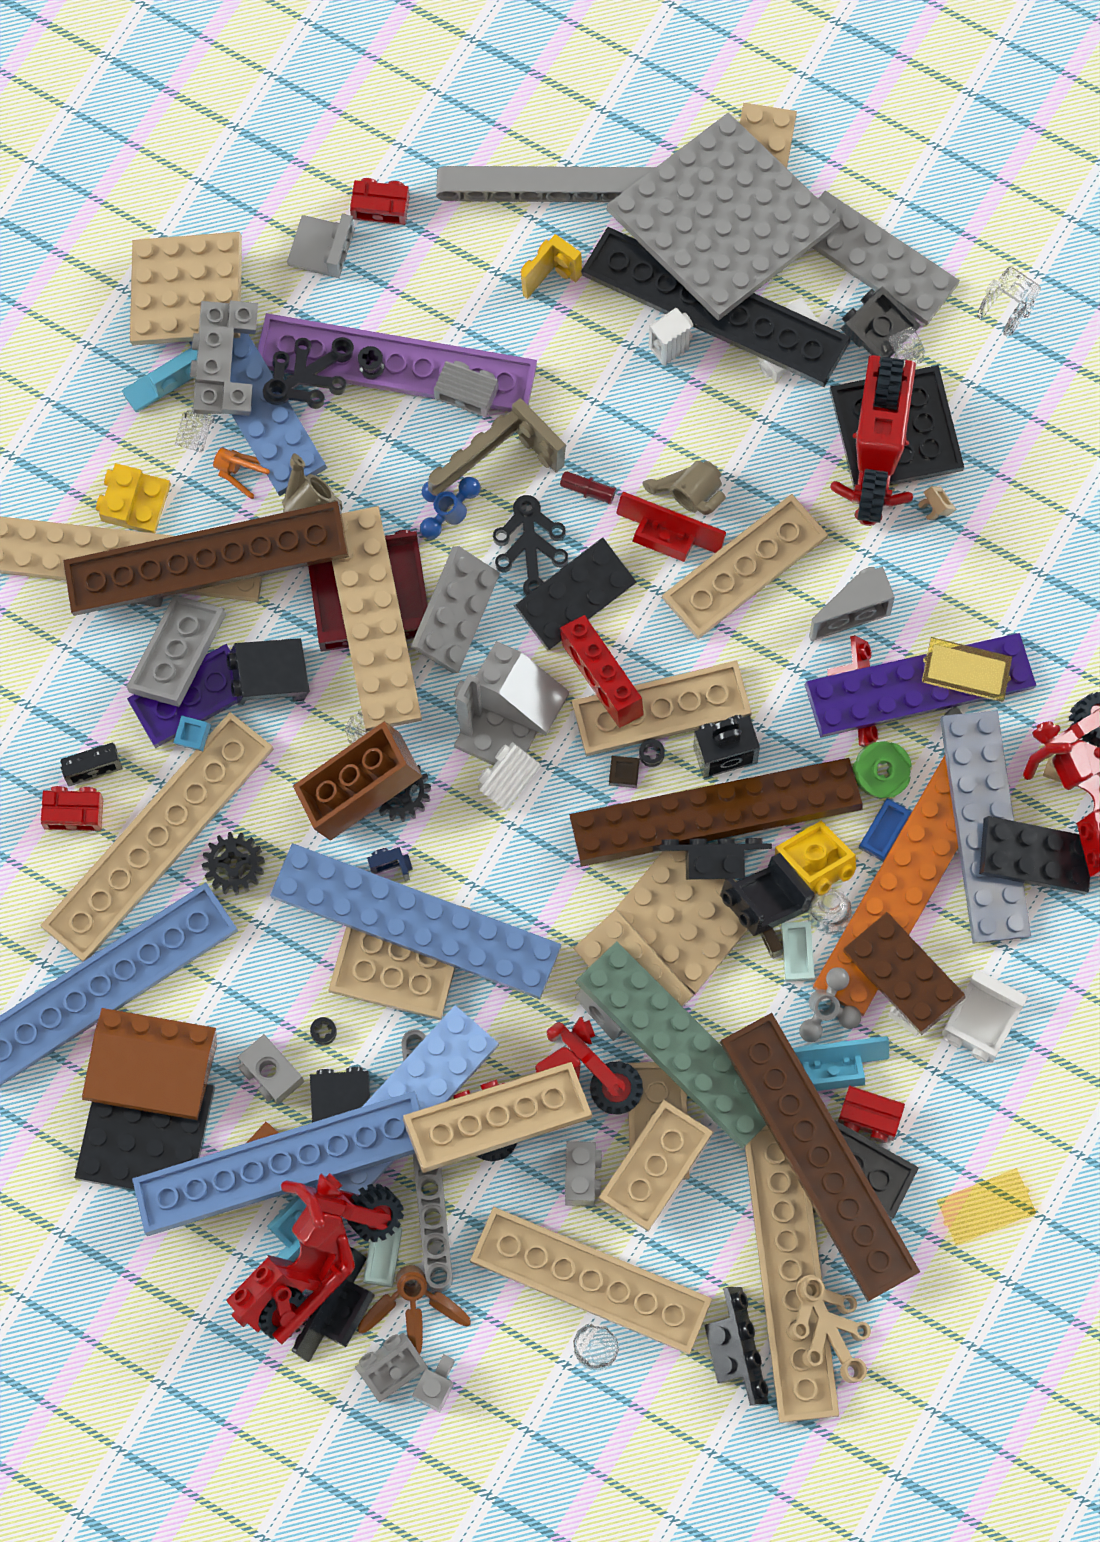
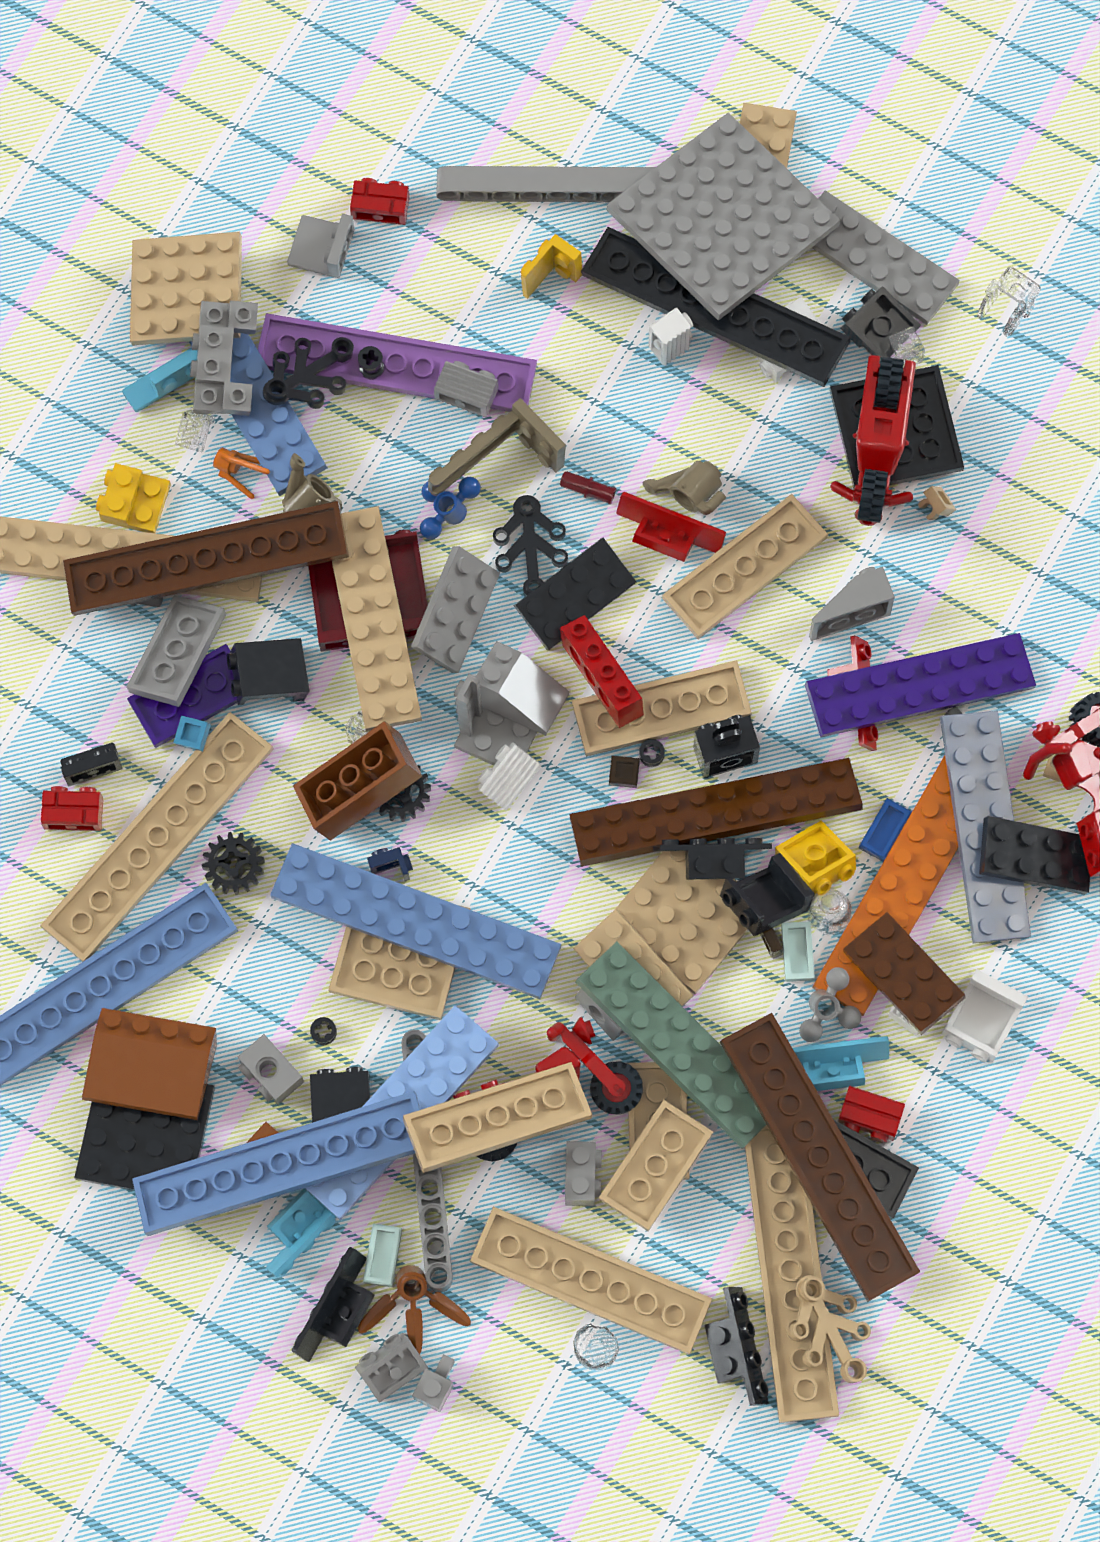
red piece [226,1173,404,1345] -> none
bright green plate [852,741,912,799] -> none
clear yellow piece [922,637,1012,702] -> none
clear yellow piece [936,1168,1036,1246] -> none

